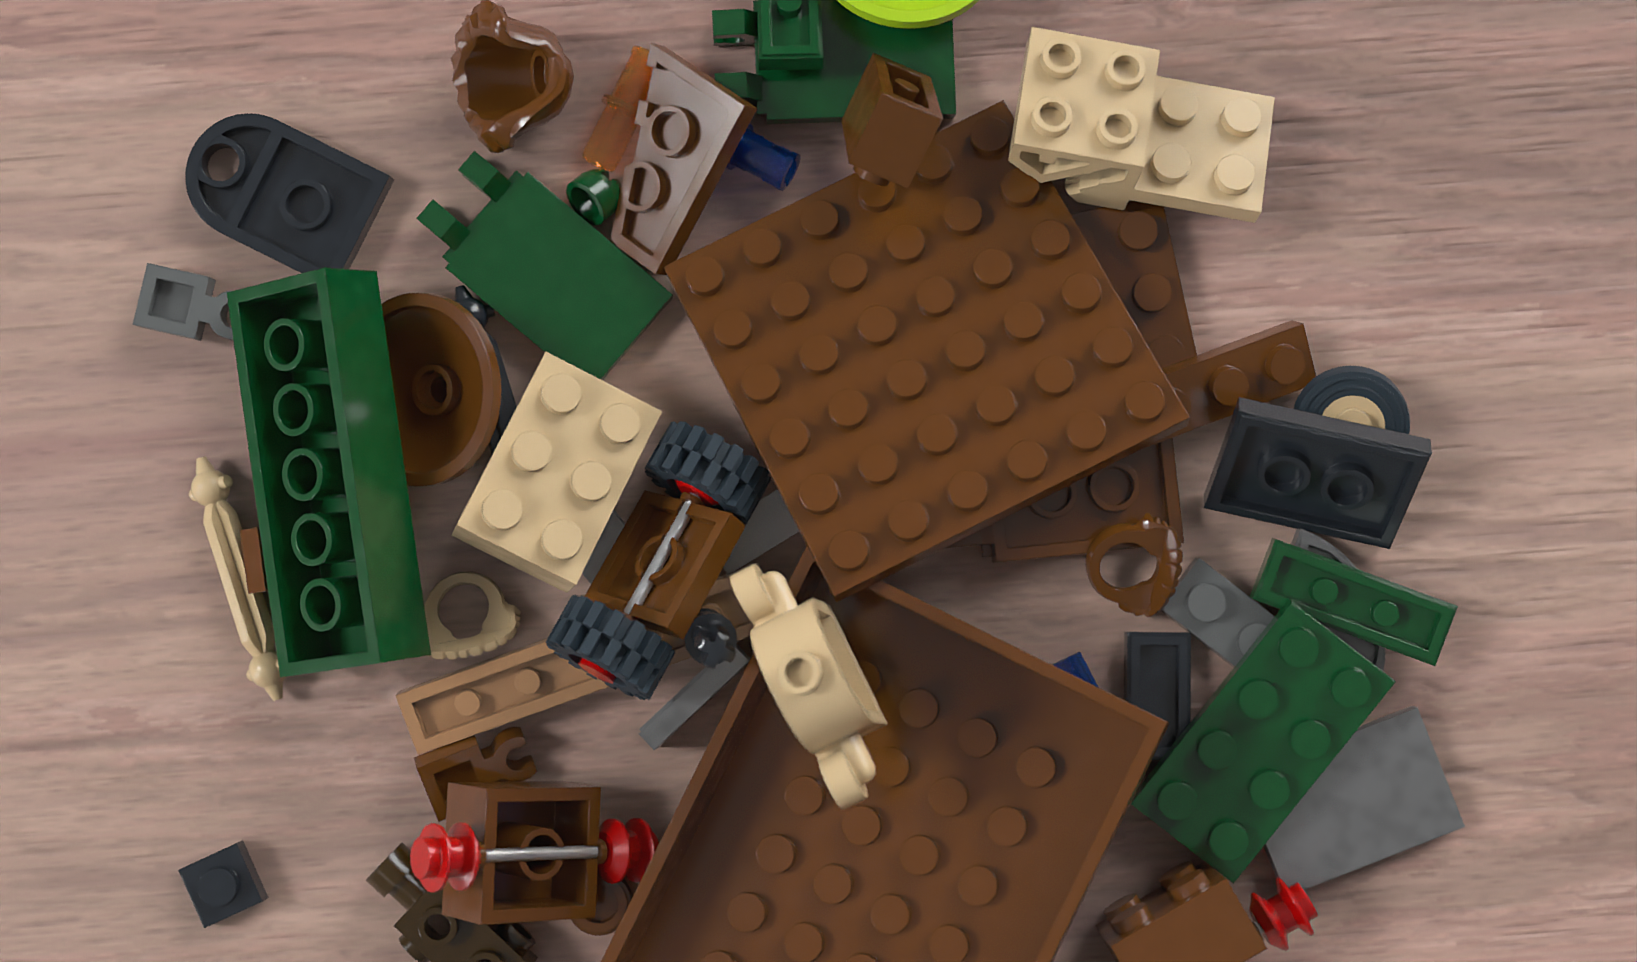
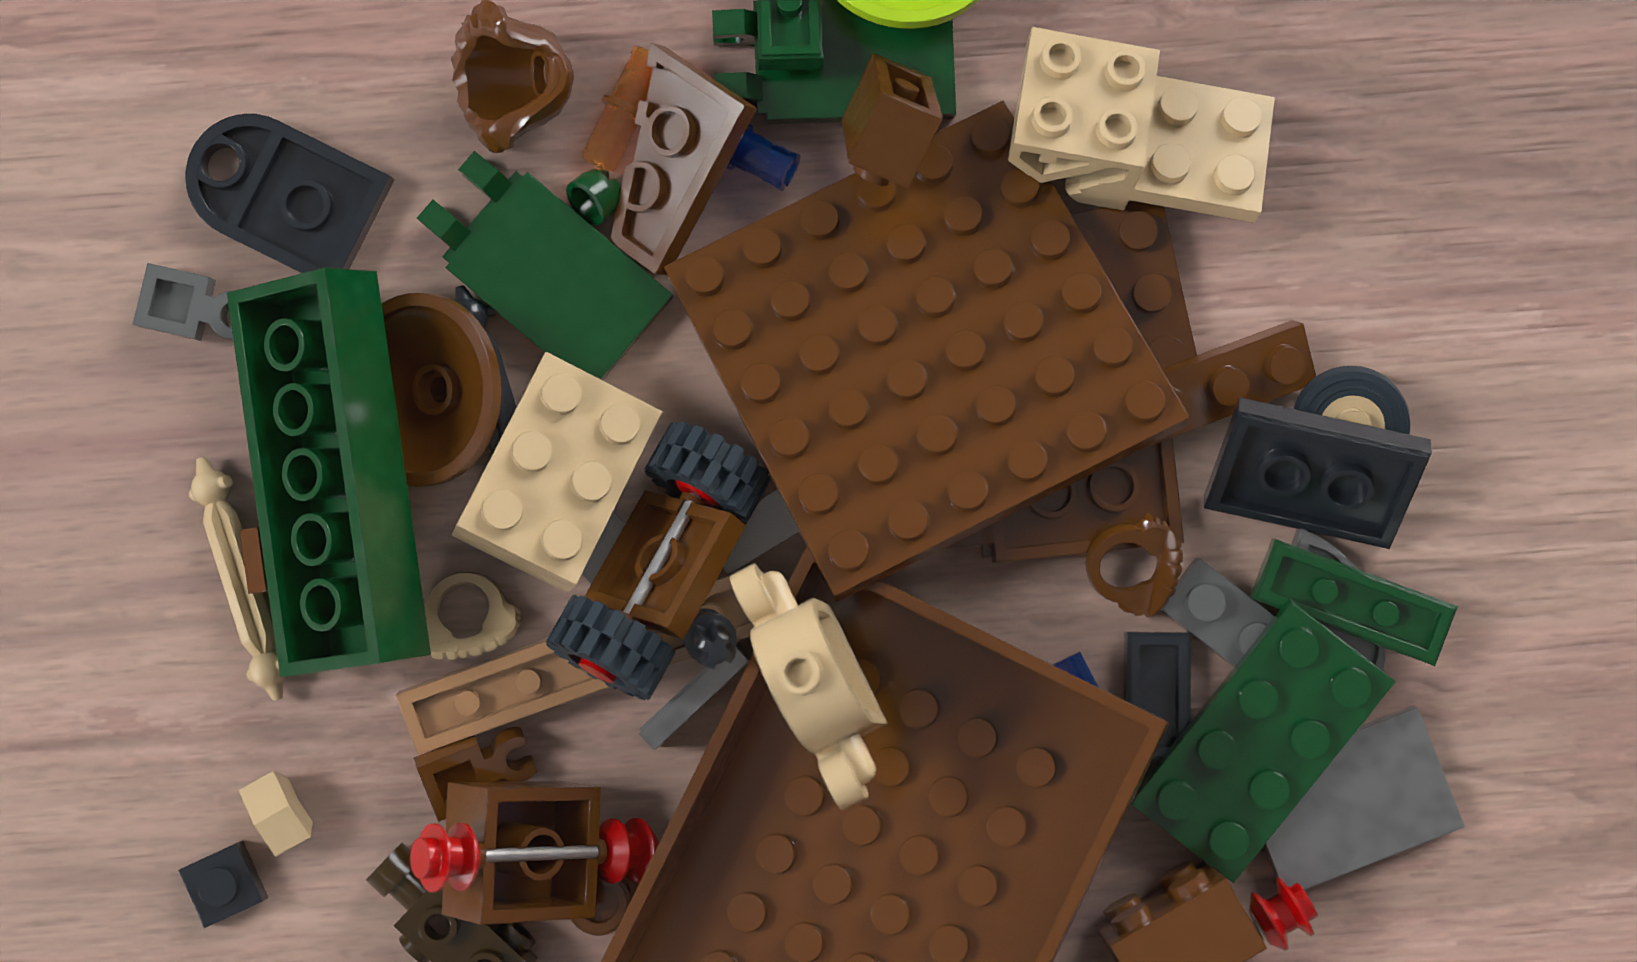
none -> tan piece [238,771,313,857]

